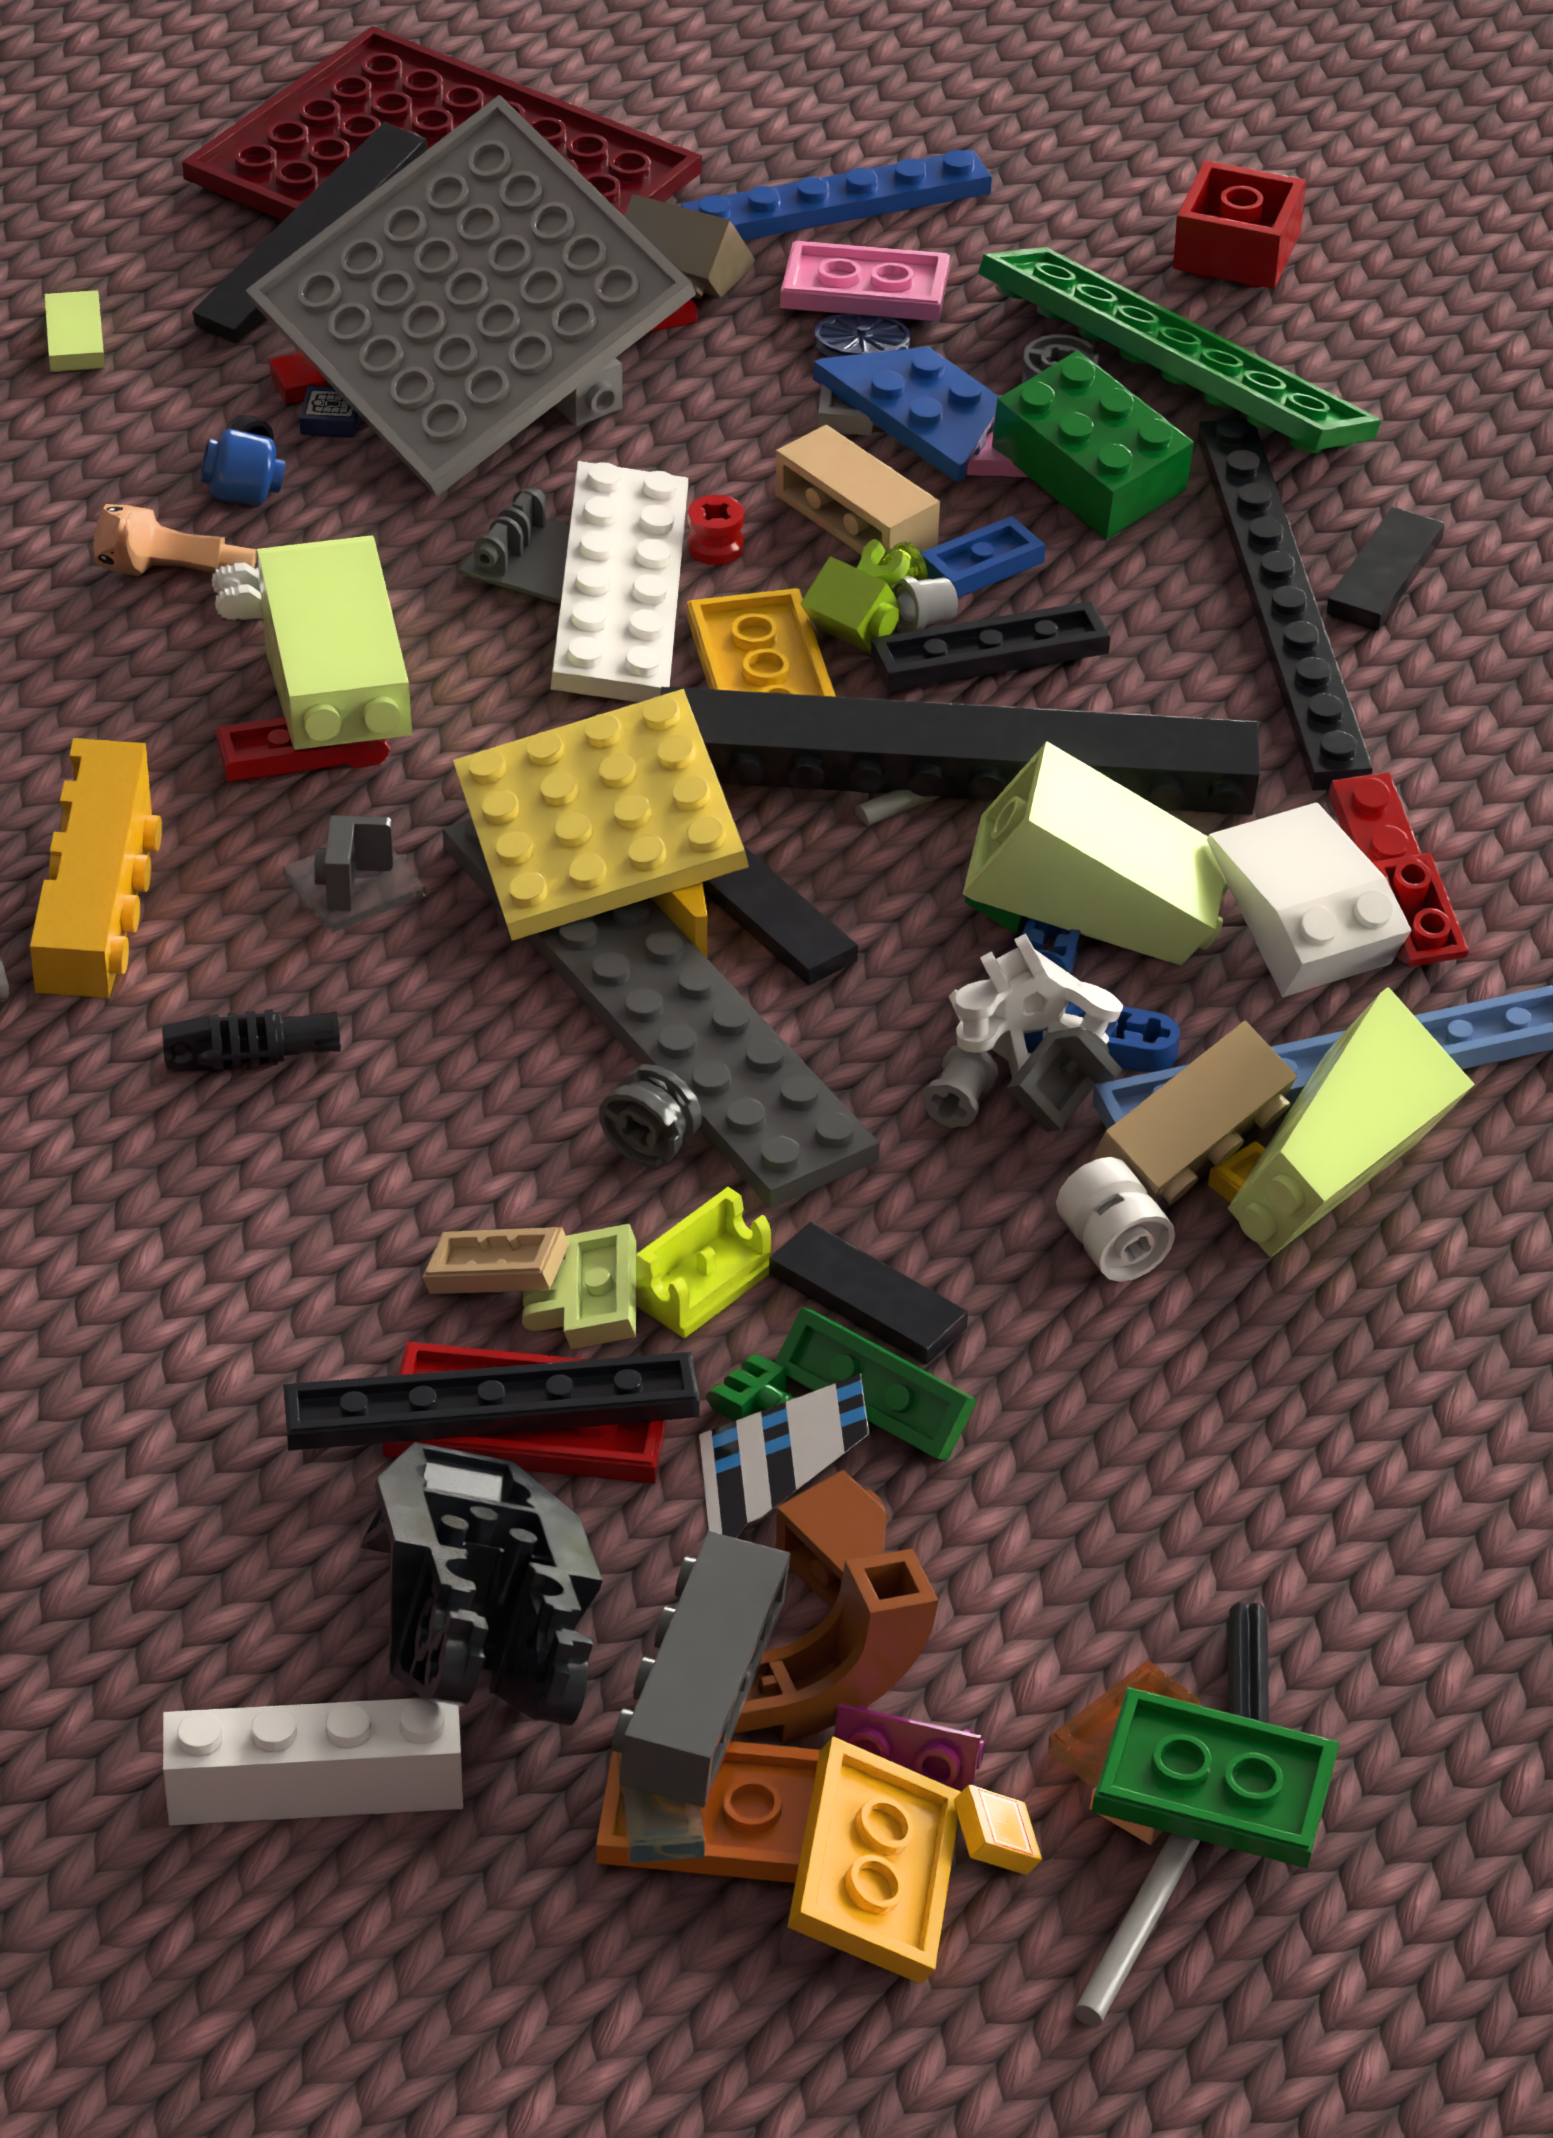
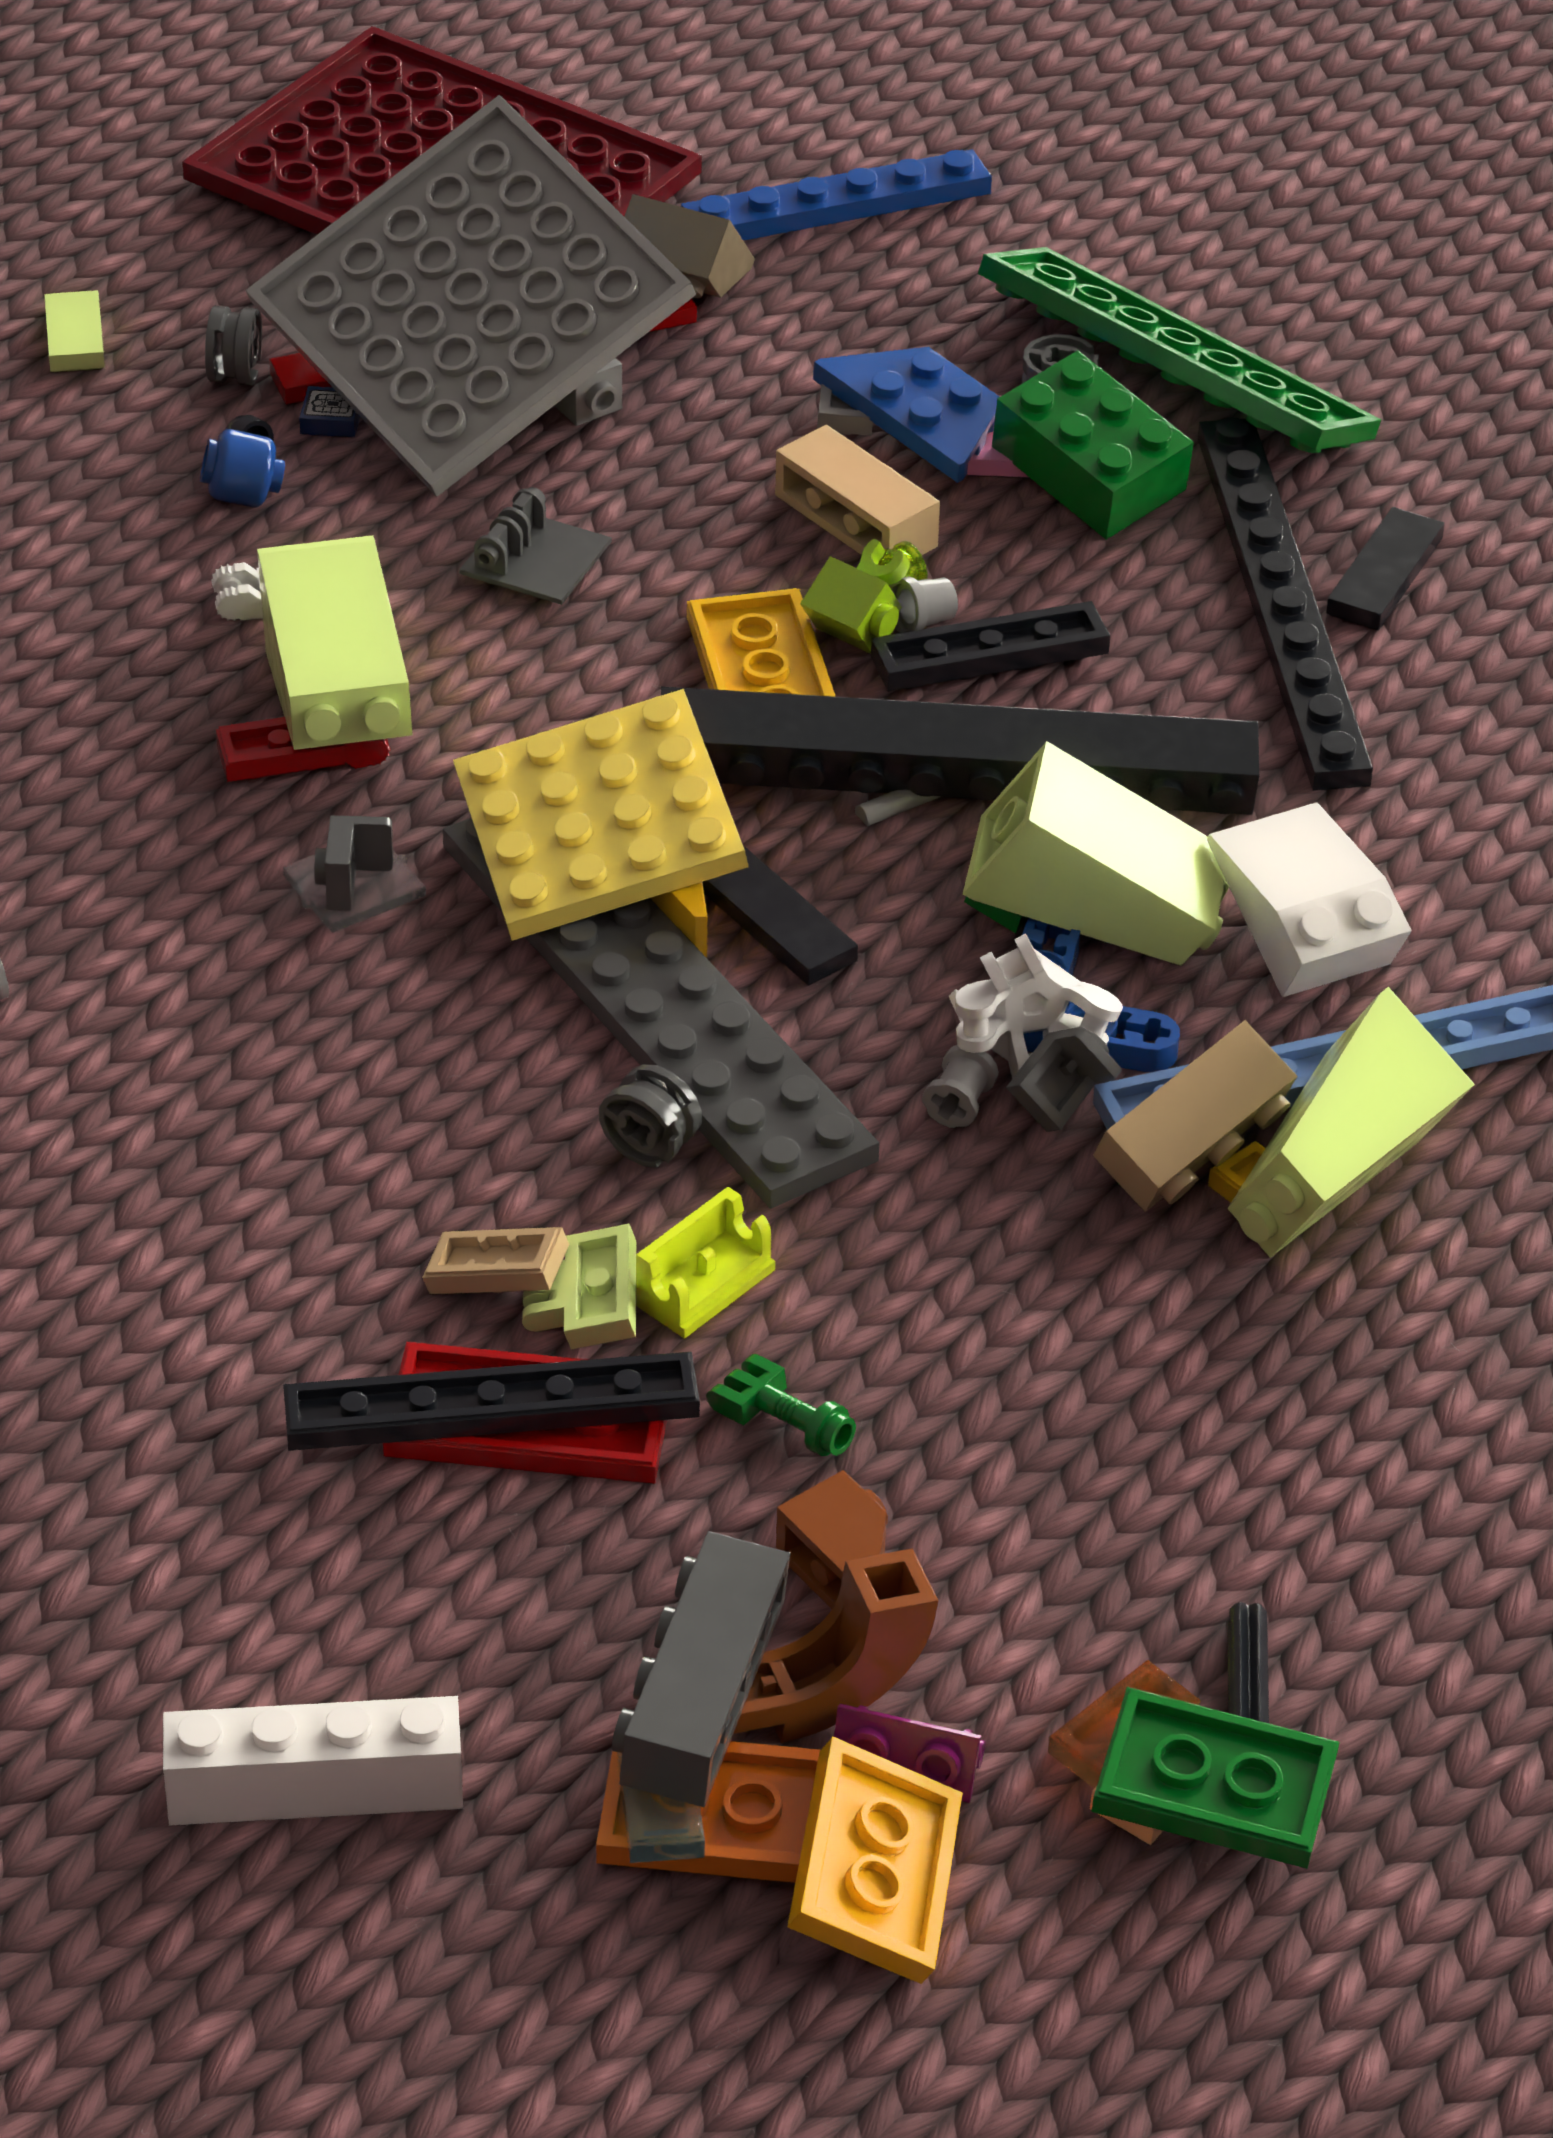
yellow wedge [30,738,162,998] -> none
light nougat animal [93,504,257,576] -> none
black hinge [162,1009,341,1071] -> none
black tile [192,122,428,343] -> none
black connector [360,1442,603,1726] -> none
white plate [550,461,689,703] -> none
red wheel [688,495,744,565] -> none
sticker [699,1374,869,1538] -> none
black tile [769,1221,968,1365] -> none
green plate [774,1307,978,1461] -> none
bright pink tile [780,241,950,321] -> none
dark blue wheel [814,313,911,357] -> none
blue plate [919,516,1045,598] -> none
yellow tile [953,1785,1042,1875] -> none
white wheel [1056,1157,1175,1282] -> none
light grey bar [1074,1833,1200,2027] -> none
red brick [1173,160,1306,289] -> none
red slope [1328,772,1469,967] -> none
none -> dark grey wheel [205,305,262,385]

